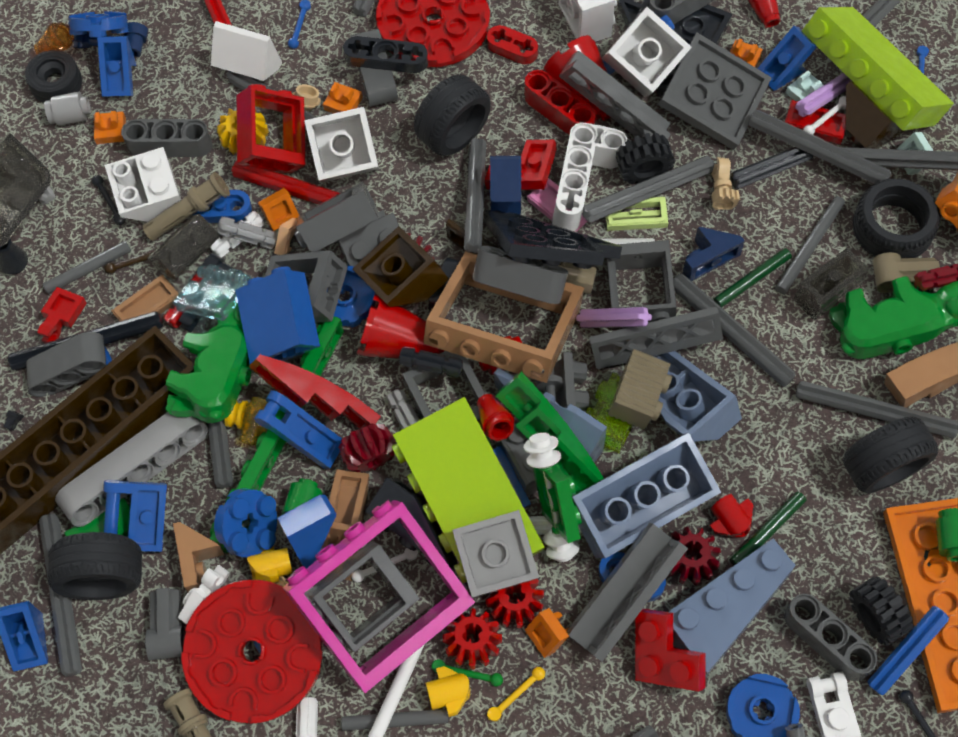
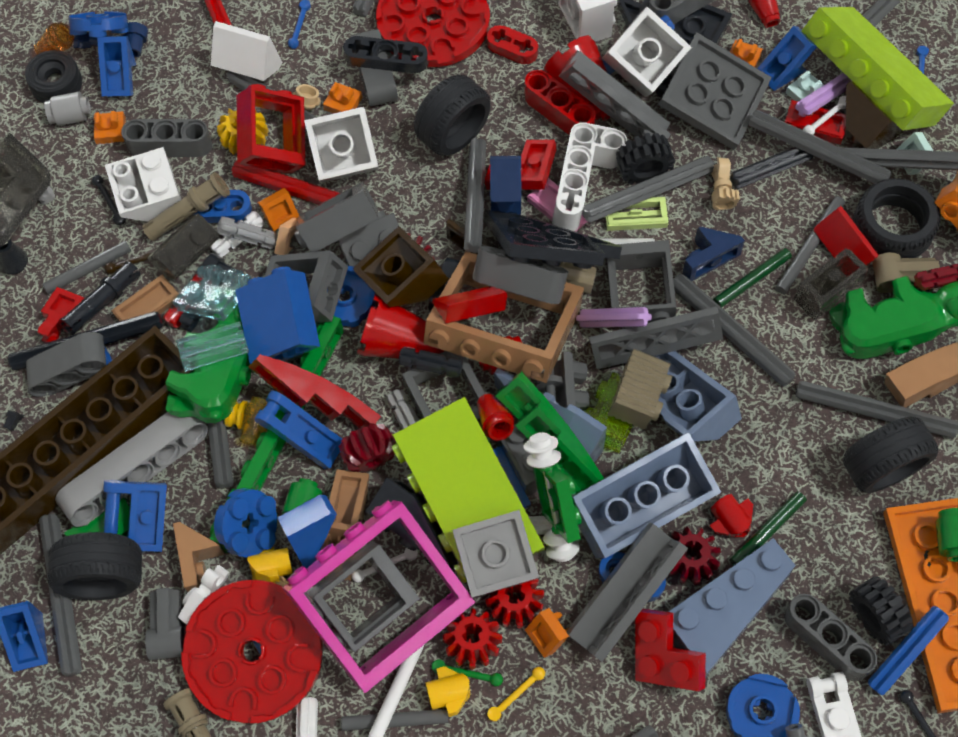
none -> black pin [59,261,141,335]
none -> clear light blue tile [176,321,249,371]
none -> red slope [433,286,507,324]
none -> red slope [813,206,878,277]

